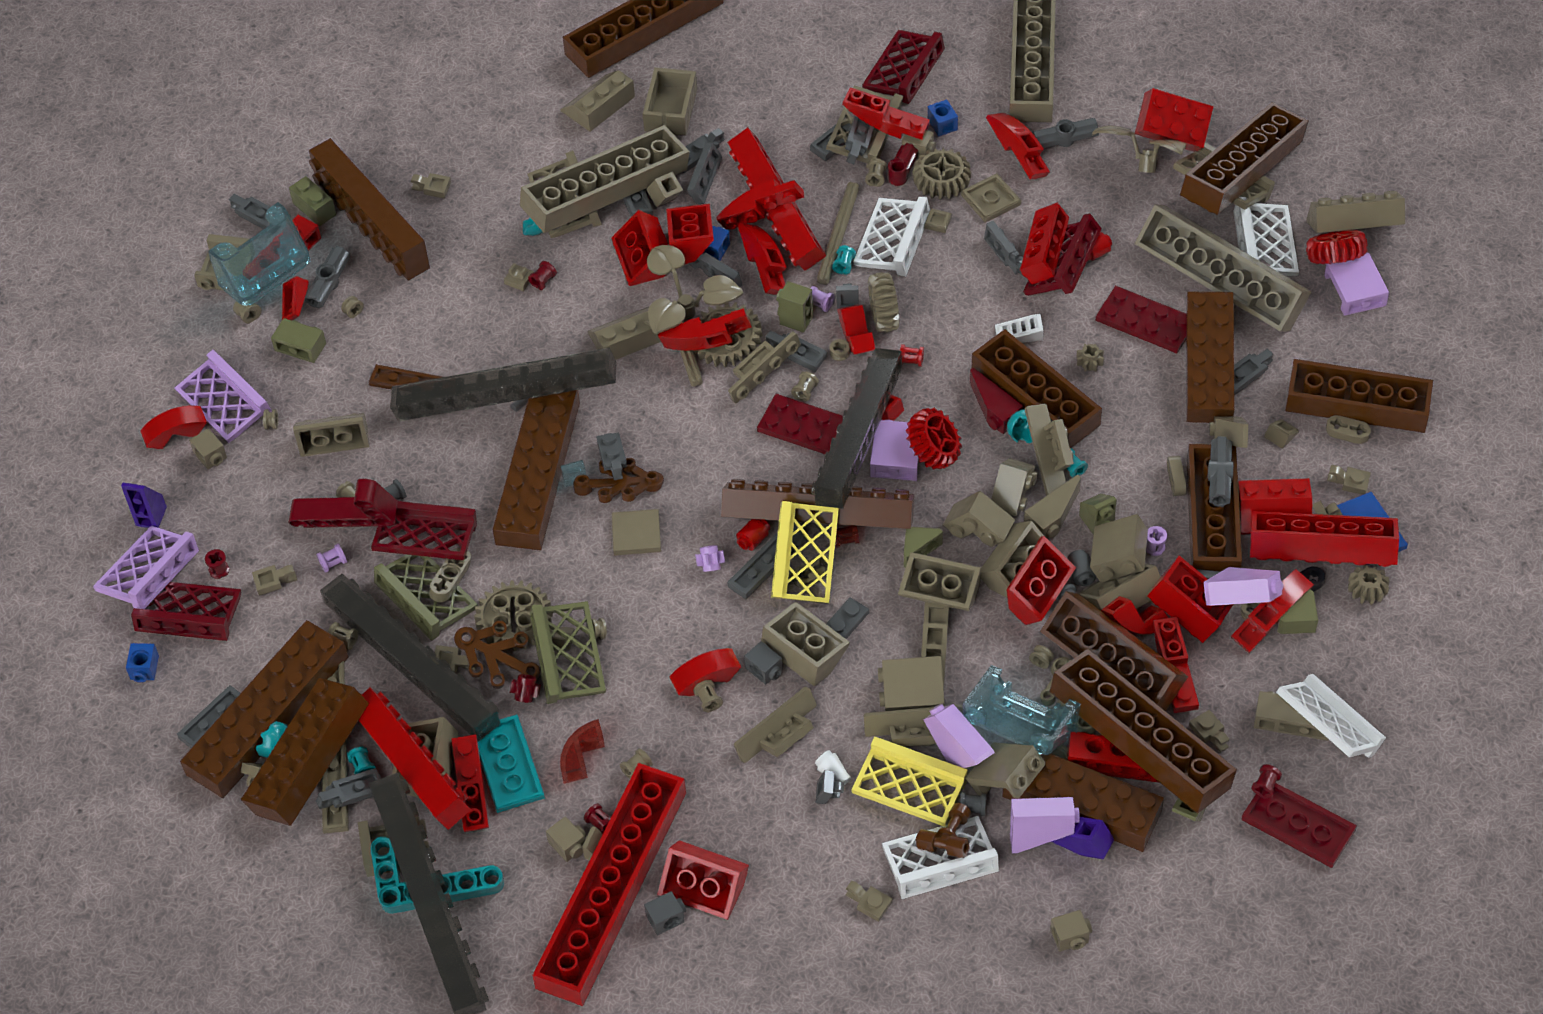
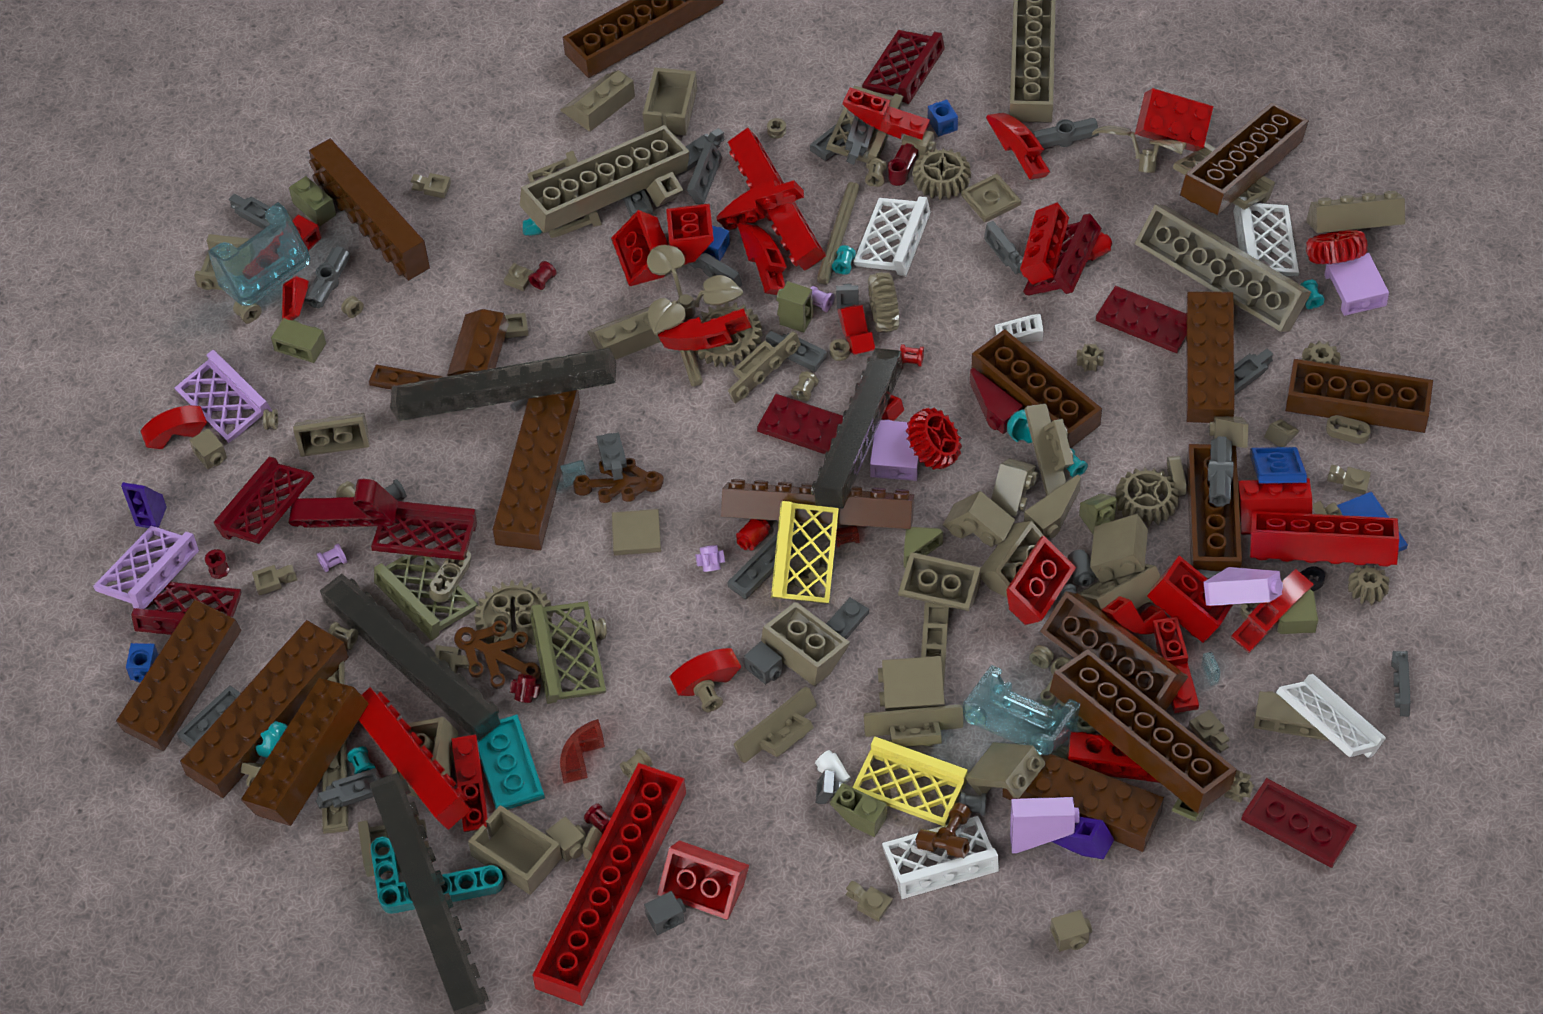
lavender slope [923,704,995,768] -> none
dark tan tile [924,209,952,233] -> none
lavender bush [1146,526,1167,556] -> none
dark red bush [1251,764,1282,798] -> none
none -> reddish brown brick [116,599,242,752]
none -> dark red fence [213,456,315,544]
none -> reddish brown slope [447,309,509,384]
none -> dark tan piece [468,805,562,895]
none -> dark tan plate [505,313,528,338]
none -> dark tan bush [767,118,786,139]
none -> olive slope [830,783,887,837]
none -> dark tan gear [1115,467,1179,526]
none -> clear light blue tile [1201,652,1220,686]
none -> dark tan gear [1224,770,1254,802]
none -> blue tile [1250,447,1307,483]
none -> teal bush [1300,279,1325,309]
none -> dark tan gear [1302,341,1341,366]
none -> dark grey hinge [1391,651,1411,717]

